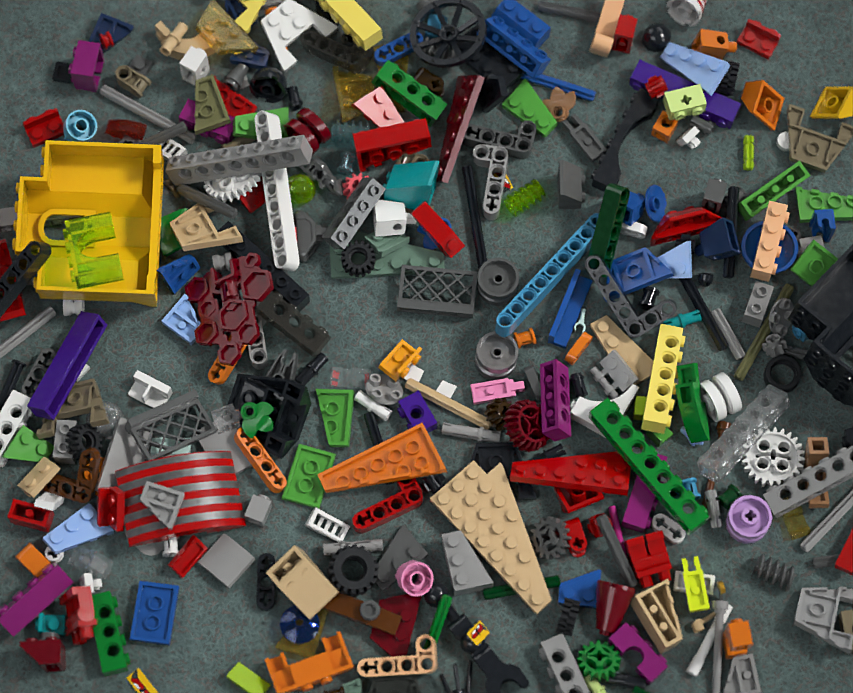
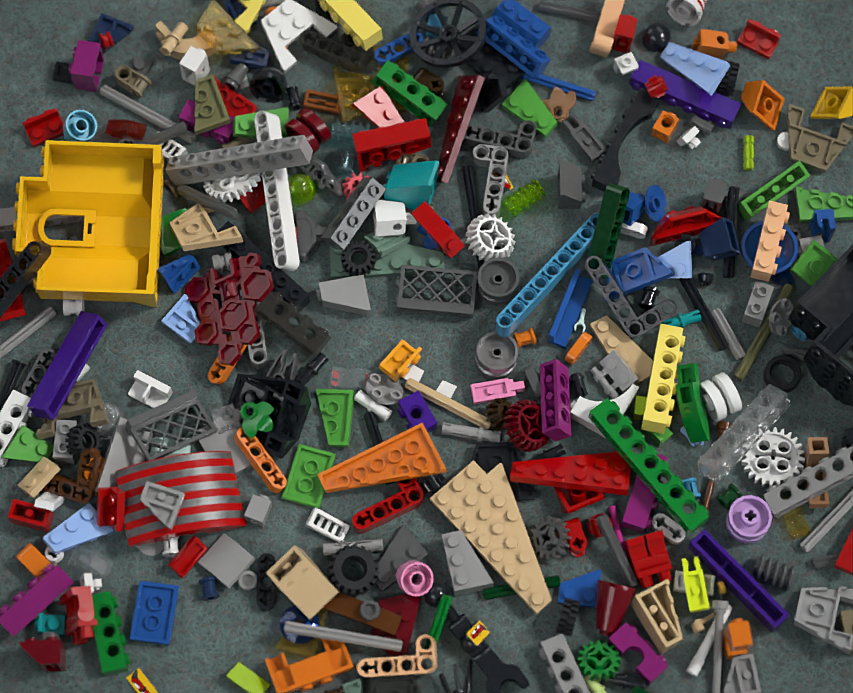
clear neon green arch [63,212,124,289] -> none
yellowish green brick [663,84,707,120] -> none
light grey axle [705,489,722,528] -> none
light grey gear [762,334,787,358] -> none
none -> dark blue bush [199,576,220,601]
none -> light grey tile [238,571,257,591]
none -> light grey axle [284,621,402,651]
none -> dark orange tile [302,89,343,115]
none -> light grey slope [316,274,371,316]
none -> white gear [465,213,515,262]
none -> white bracket [613,52,639,75]
none -> dark purple brick [688,529,789,633]
none -> clear blue tile [770,269,796,286]

